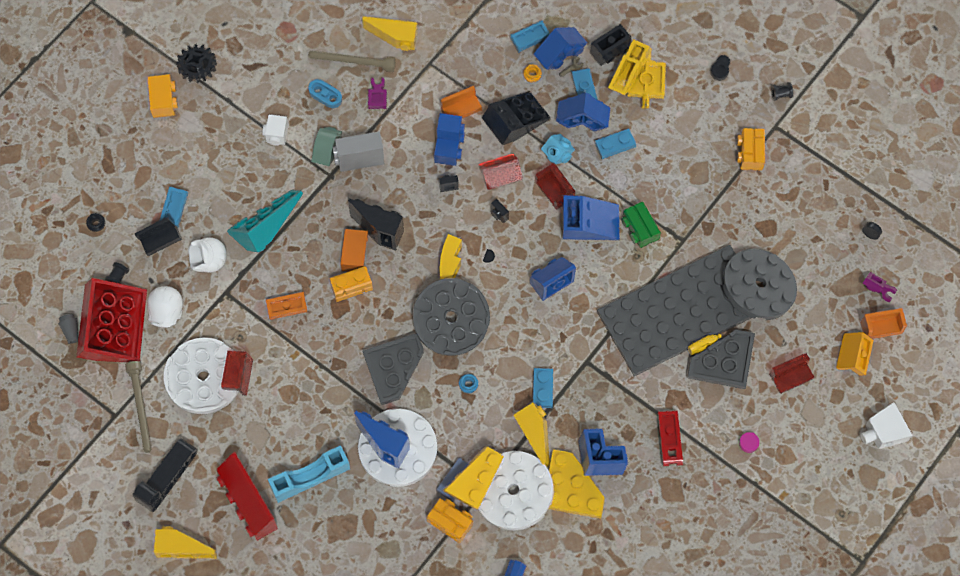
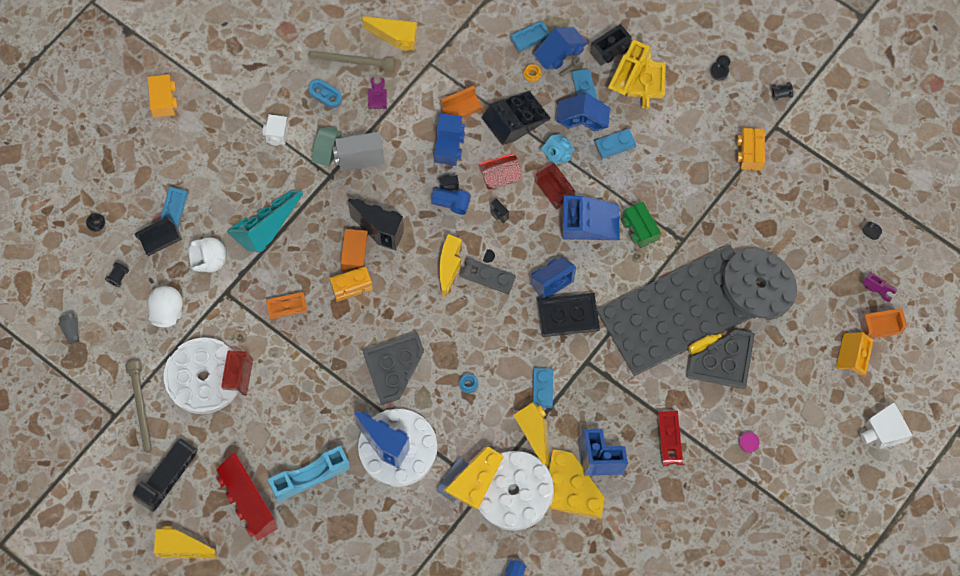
red slope [76,278,147,363] -> none
black gear [176,44,217,83] -> none
dark grey plate [412,278,490,356] -> none
light orange brick [427,498,473,544] -> none
clear red panel [769,353,814,394] -> none
none -> blue piece [431,187,471,215]
none -> dark grey plate [459,257,516,295]
none -> black plate [537,293,600,337]

